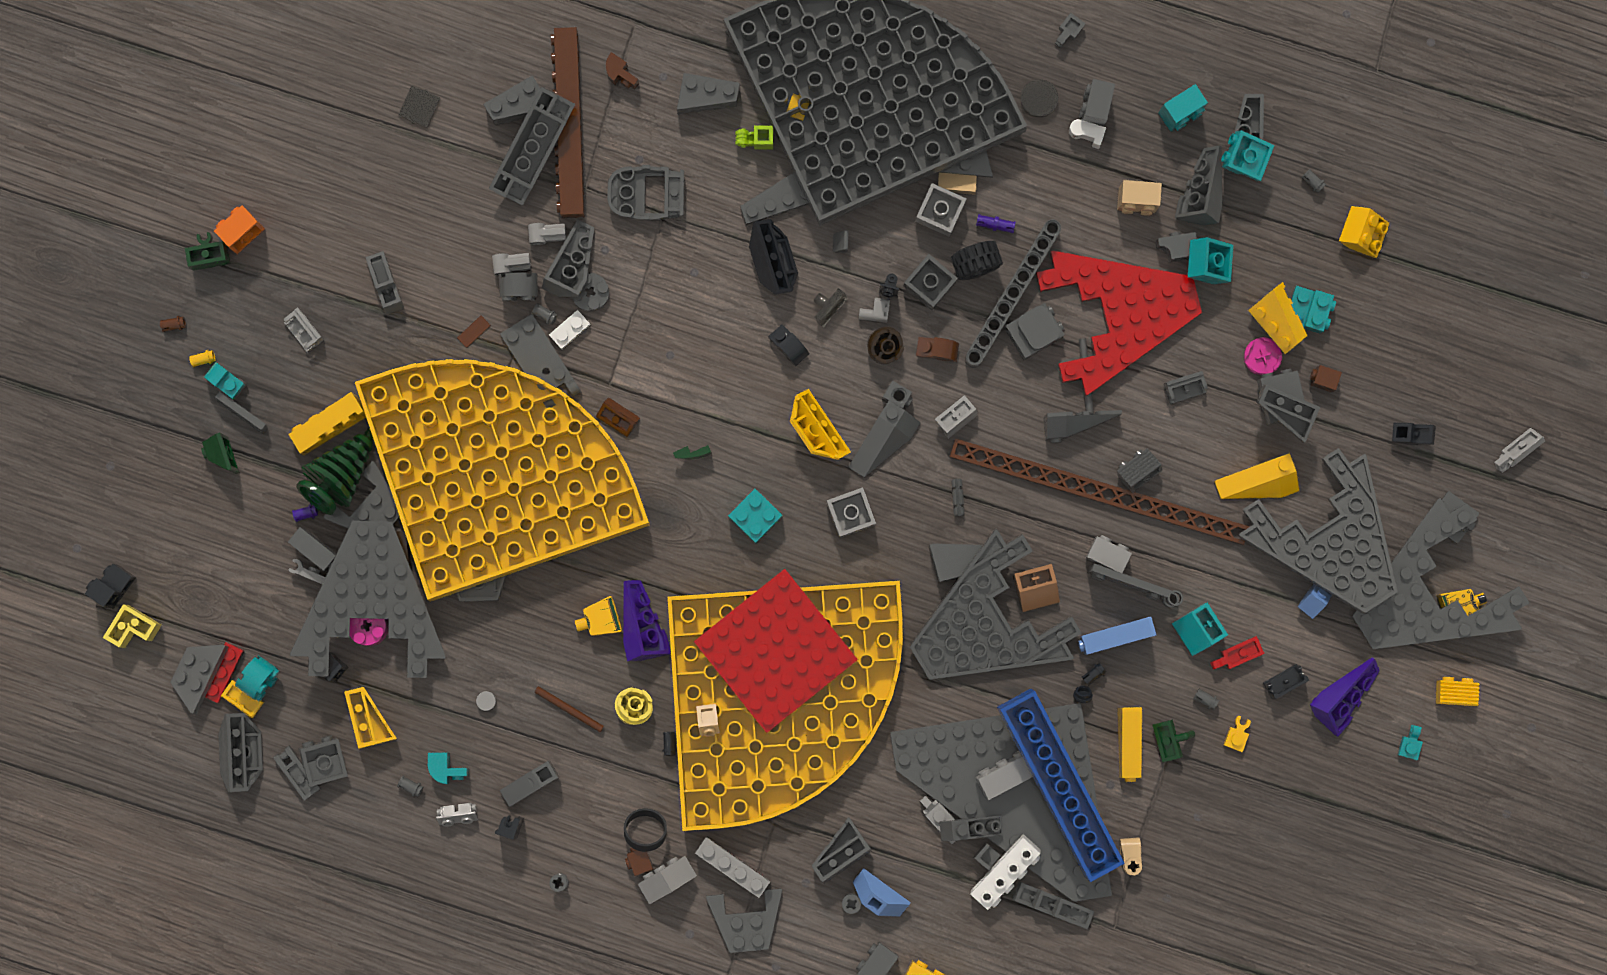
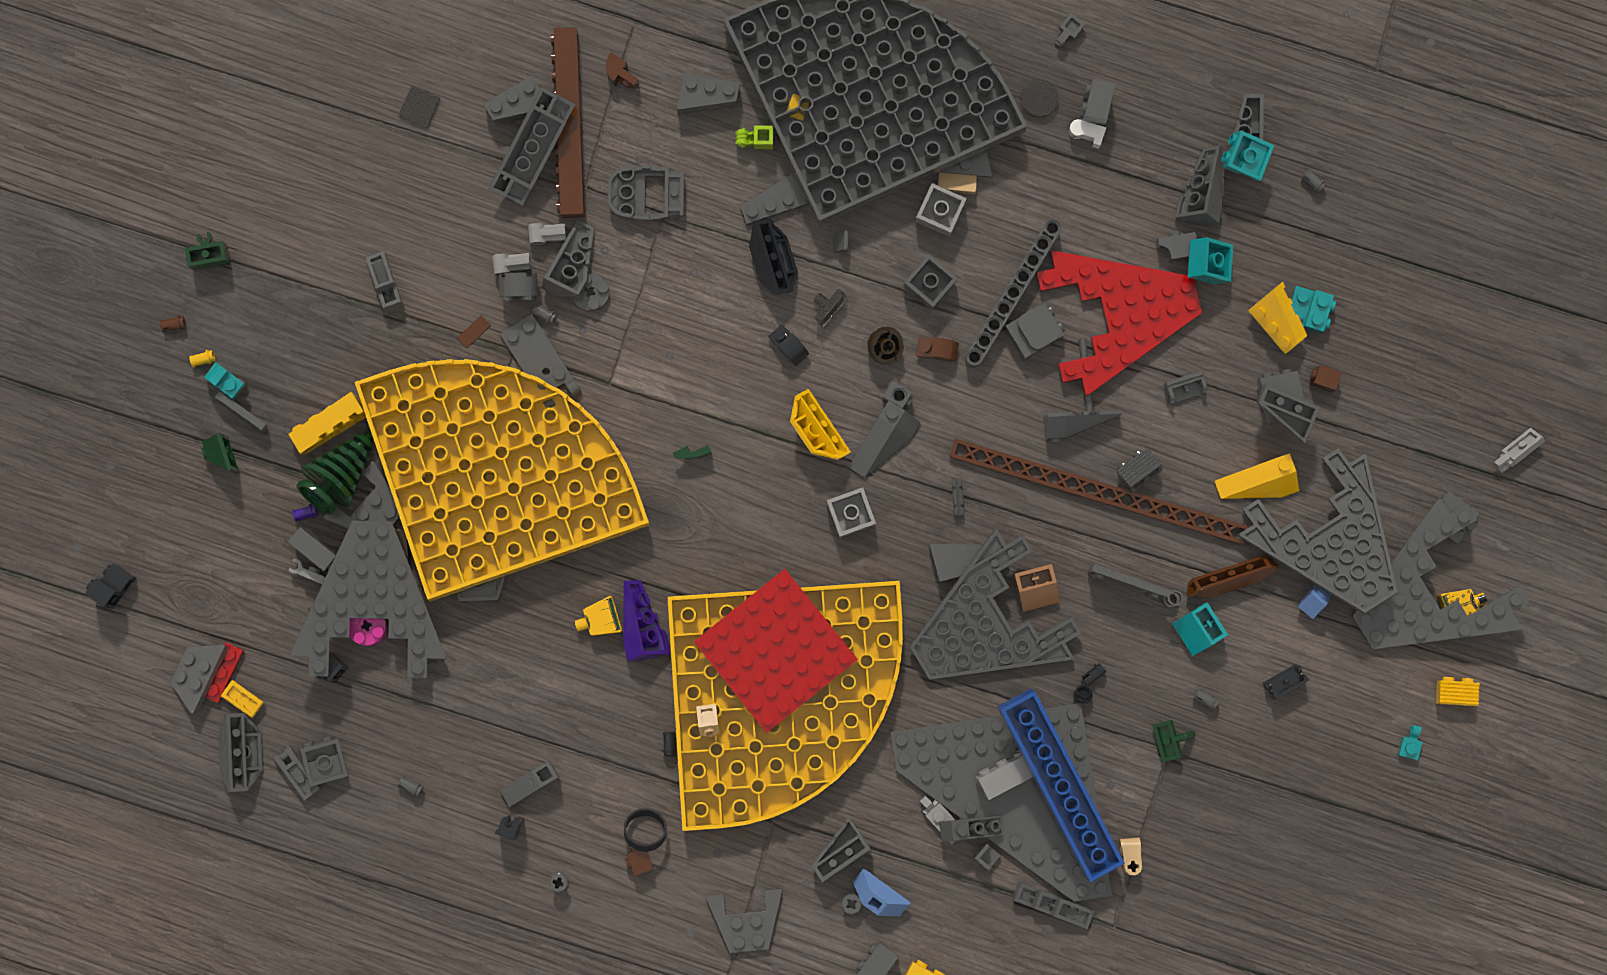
light yellow brick [103,604,162,648] -> none
orange brick [214,205,265,254] -> none
teal brick [235,655,279,702] -> none
light grey hinge [284,307,324,353] -> none
yellow wedge [344,687,397,749] -> none
teal brick [428,752,469,784] -> none
light grey hinge [436,803,478,827] -> none
light grey tile [476,691,496,711] -> none
reddish brown bar [534,686,604,732] -> none
white plate [549,310,590,350] -> none
reddish brown slope [596,398,640,437] -> none
light yellow cone [615,687,653,725] -> none
light grey brick [638,856,697,904] -> none
light grey brick [695,837,770,898] -> none
teal brick [728,489,783,544] -> none
light grey piece [859,298,890,323] -> none
black hinge [879,273,899,298] -> none
light grey hinge [935,395,978,439] -> none
black tyre [951,241,1003,280] -> none
white brick [970,834,1041,910] -> none
dark purple pin [976,214,1016,233] -> none
medium blue slope [1078,617,1156,655] -> none
light grey brick [1085,535,1132,573] -> none
tan brick [1117,180,1162,216] -> none
yellow slope [1117,707,1142,782] -> none
teal brick [1158,84,1208,132] -> none
red plate [1210,636,1265,669] -> none
yellow plate [1223,716,1251,752] -> none
dark pink tile [1243,337,1282,375] -> none
dark purple wedge [1310,658,1380,737] -> none
yellow slope [1339,206,1389,258] -> none
black brick [1392,422,1436,445] -> none
none -> reddish brown brick [1186,555,1279,598]

